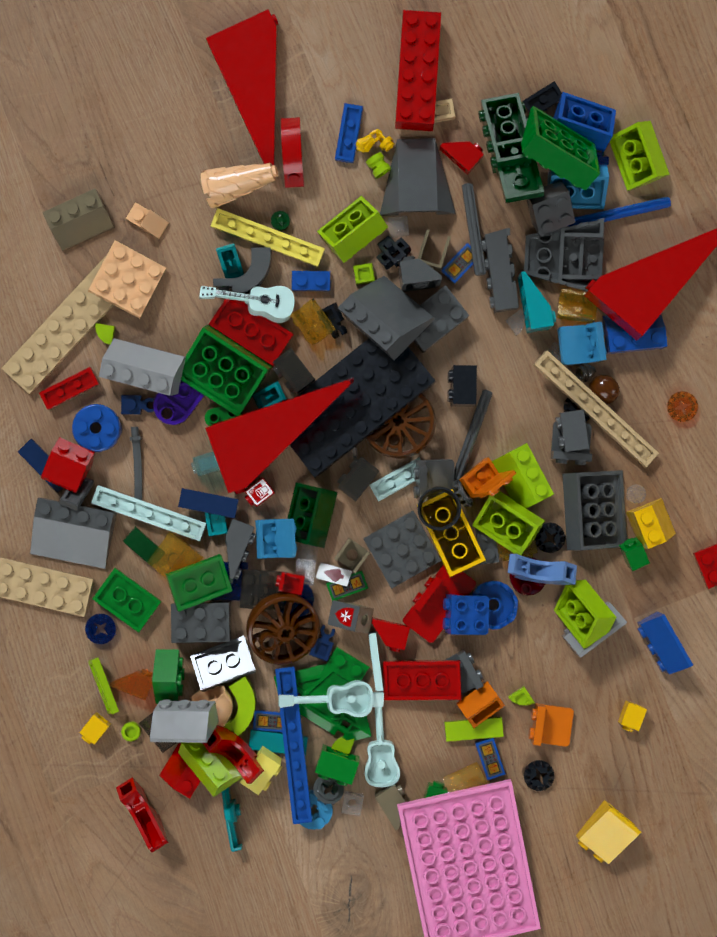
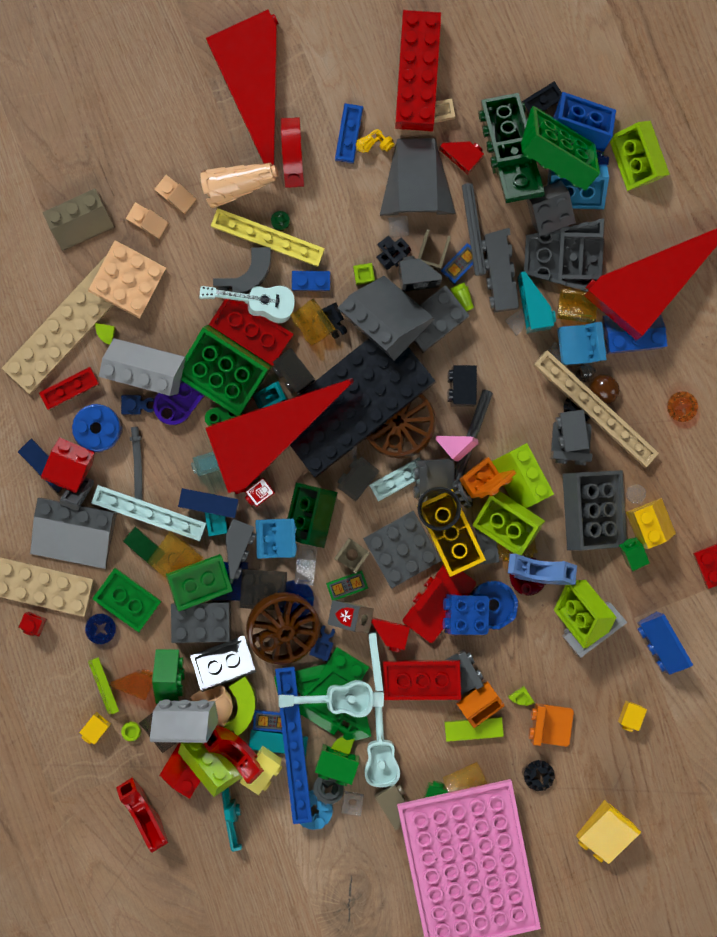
teal slope [216,243,244,278] -> none
red bracket [275,572,305,595] -> none
white sticker [316,563,352,586] -> none
lime slope [317,196,388,263] -> none
lime wheel [365,152,392,179] -> none
tile [475,738,505,780] -> none
black gear [535,522,565,553] -> none
blue axle [560,197,671,229] -> none
none -> red brick [18,612,47,637]
none -> light nougat slope [154,175,197,214]
none -> bright pink slope [436,436,478,462]
none -> lime cone [451,282,474,311]

